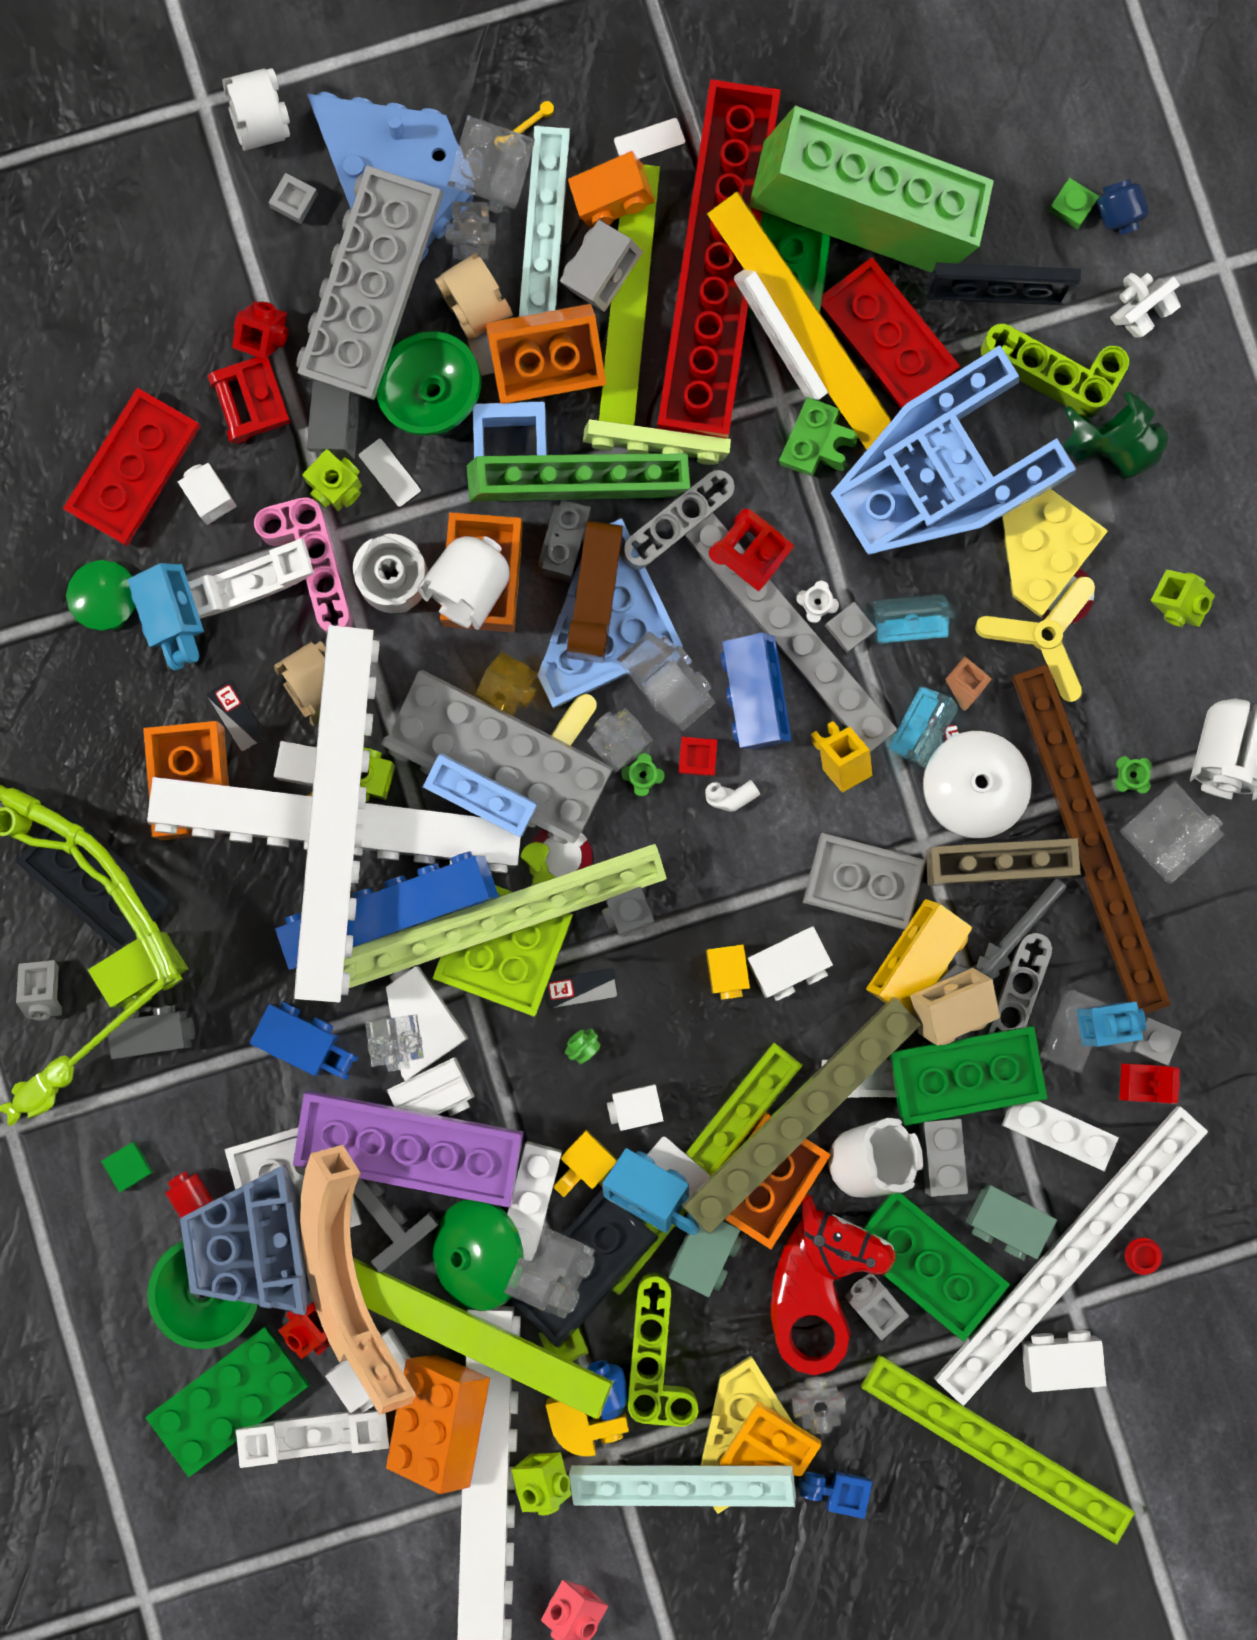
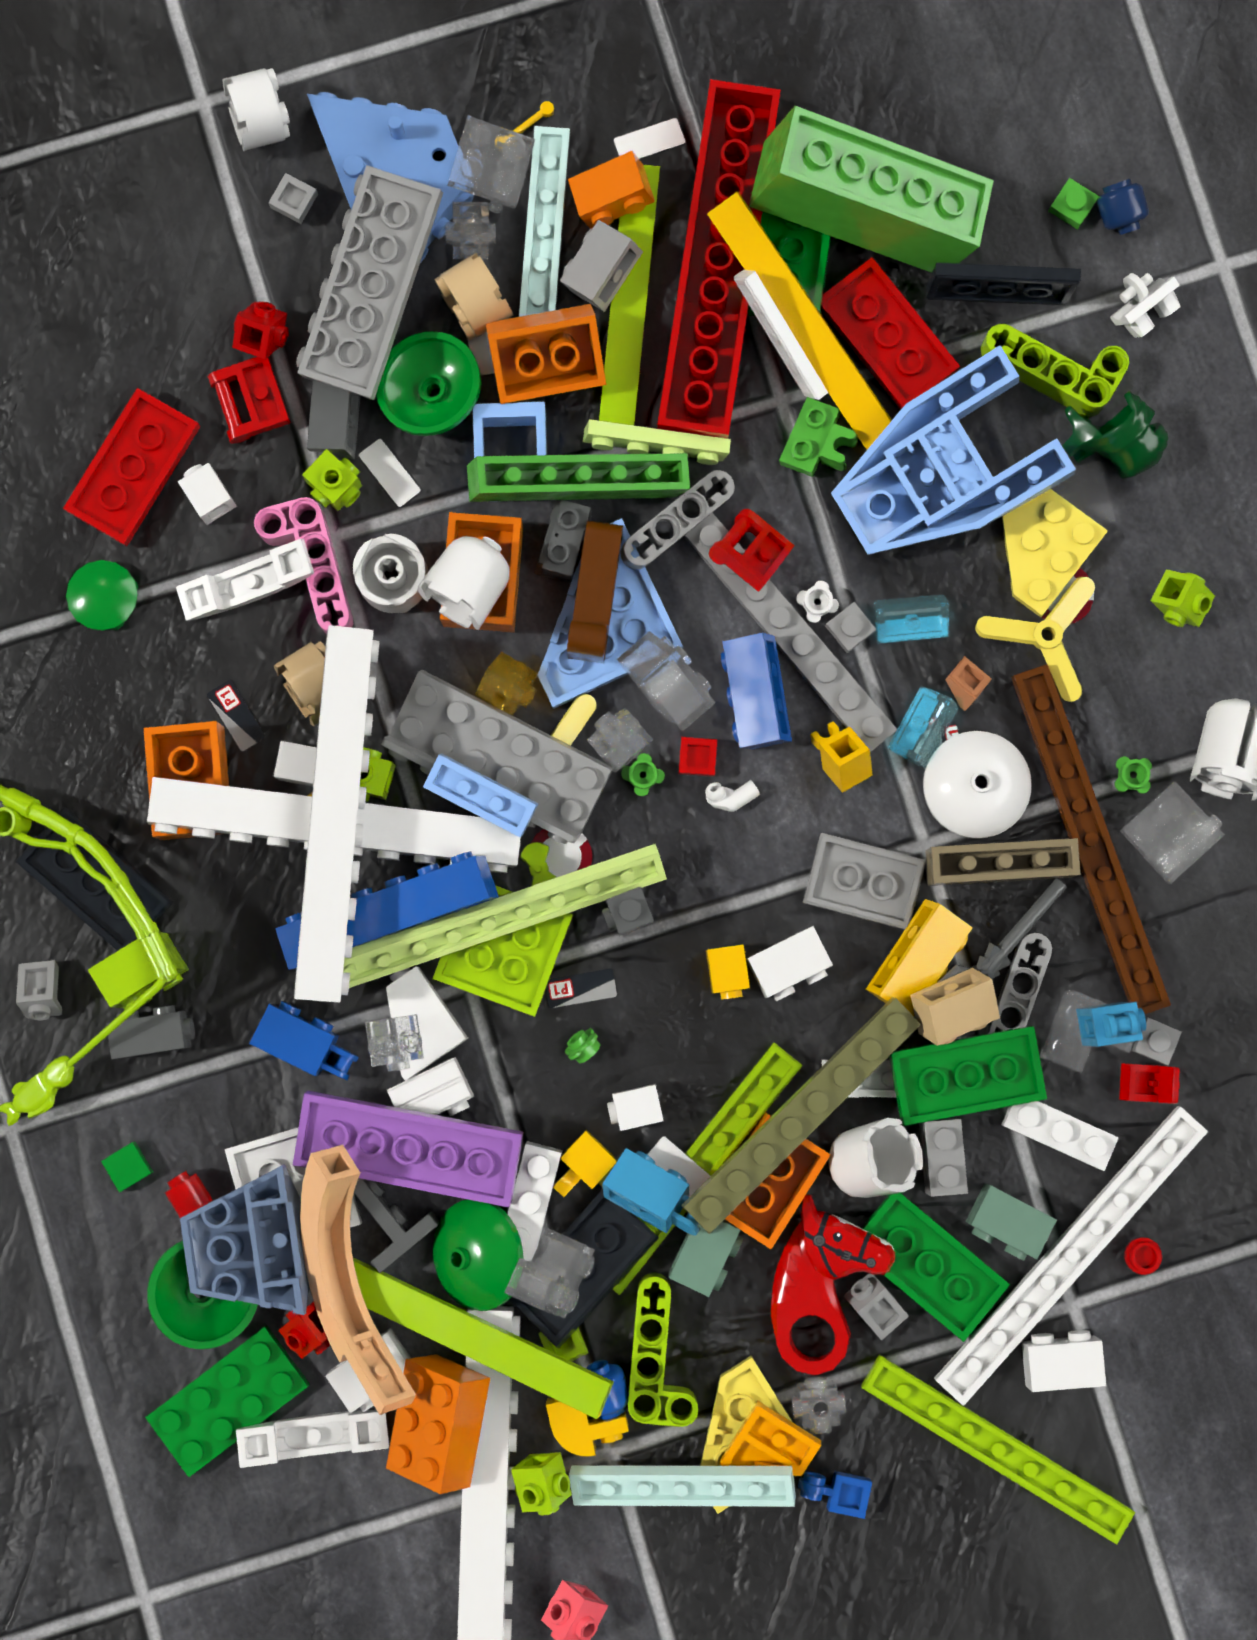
dark azure brick [127,563,204,671] -> none

